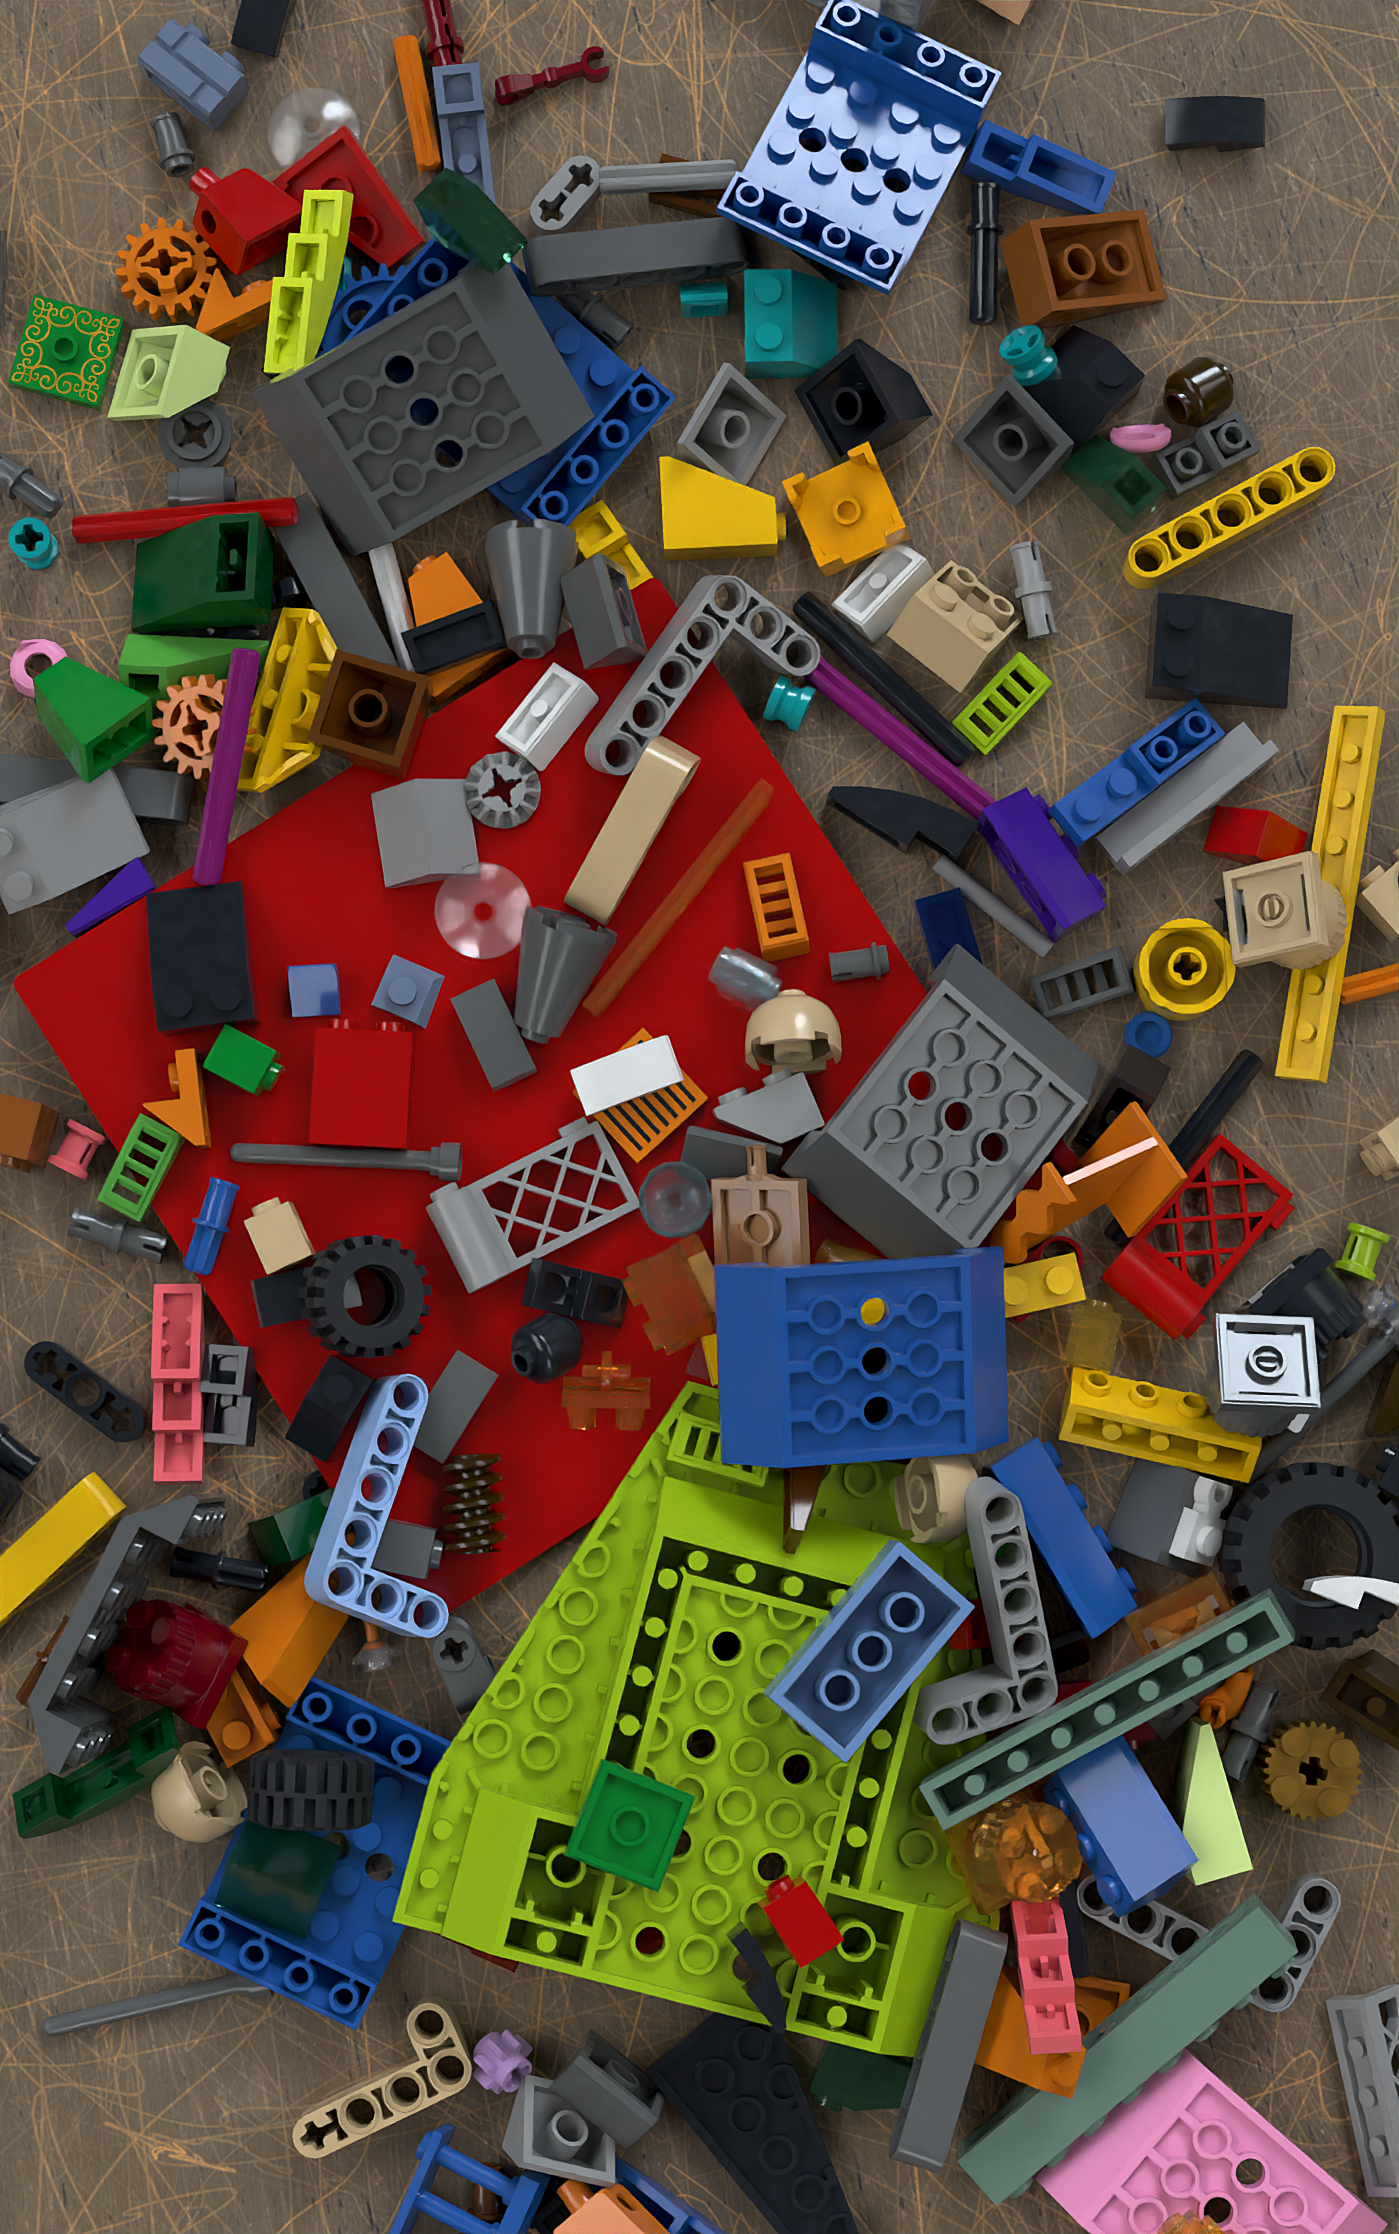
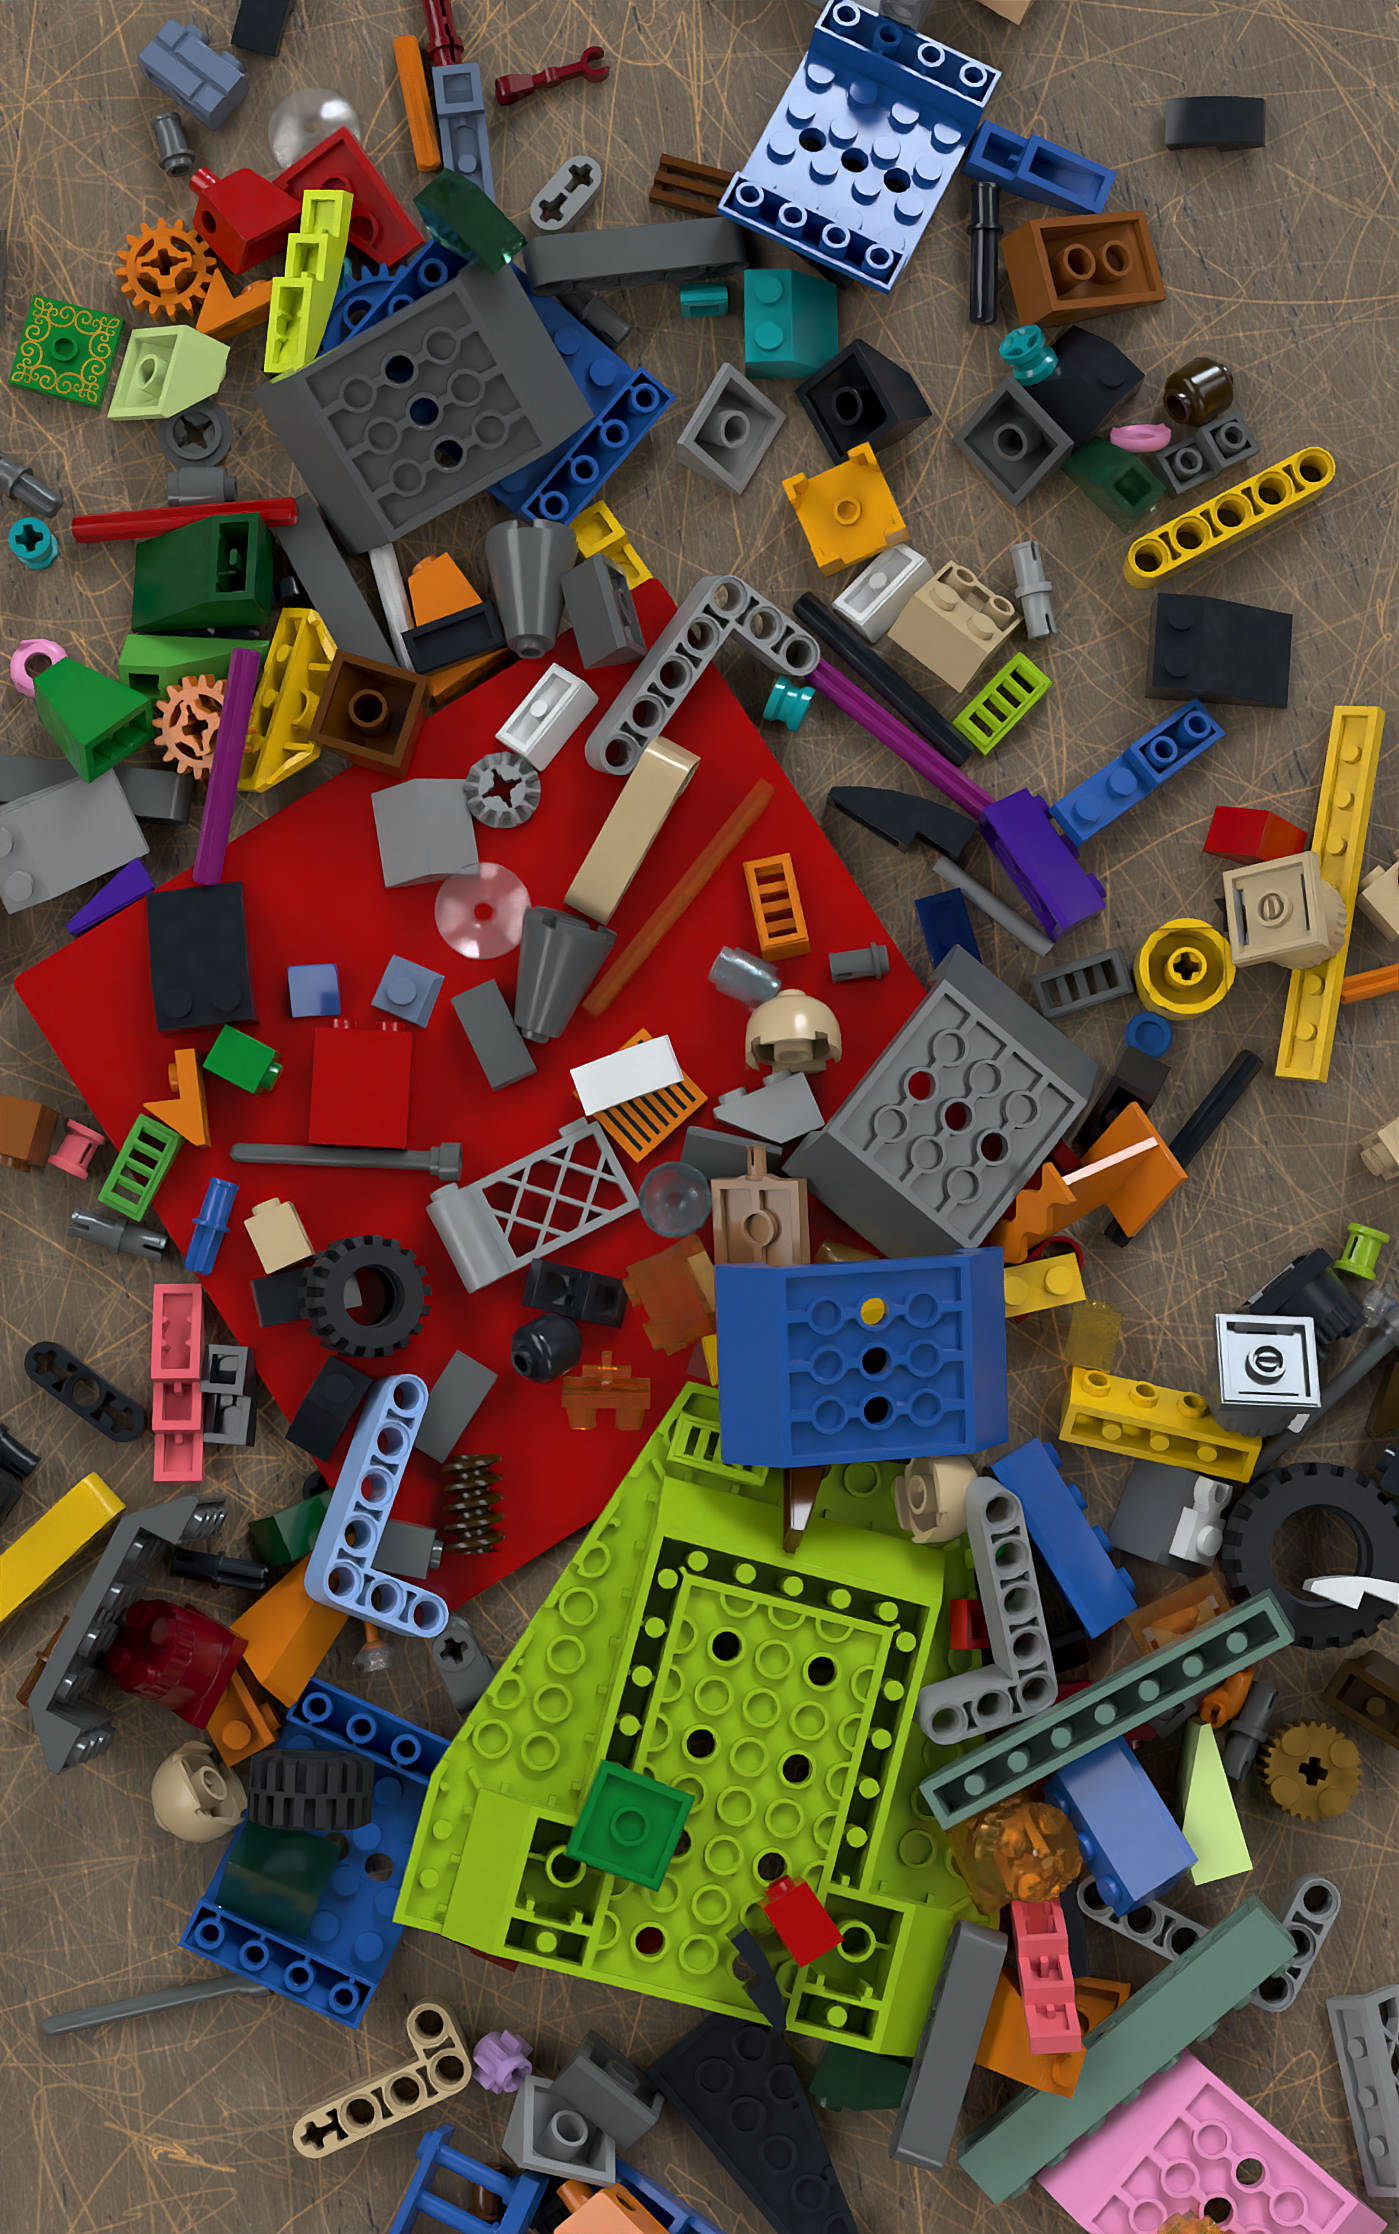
dark green slope [12,1707,180,1839] -> none
light grey axle [599,159,737,195] -> none
yellow slope [659,456,786,561] -> none
medium blue brick [762,1540,975,1763] -> none
light grey fence [1094,722,1279,877] -> none
red piece [1099,1133,1295,1340] -> none

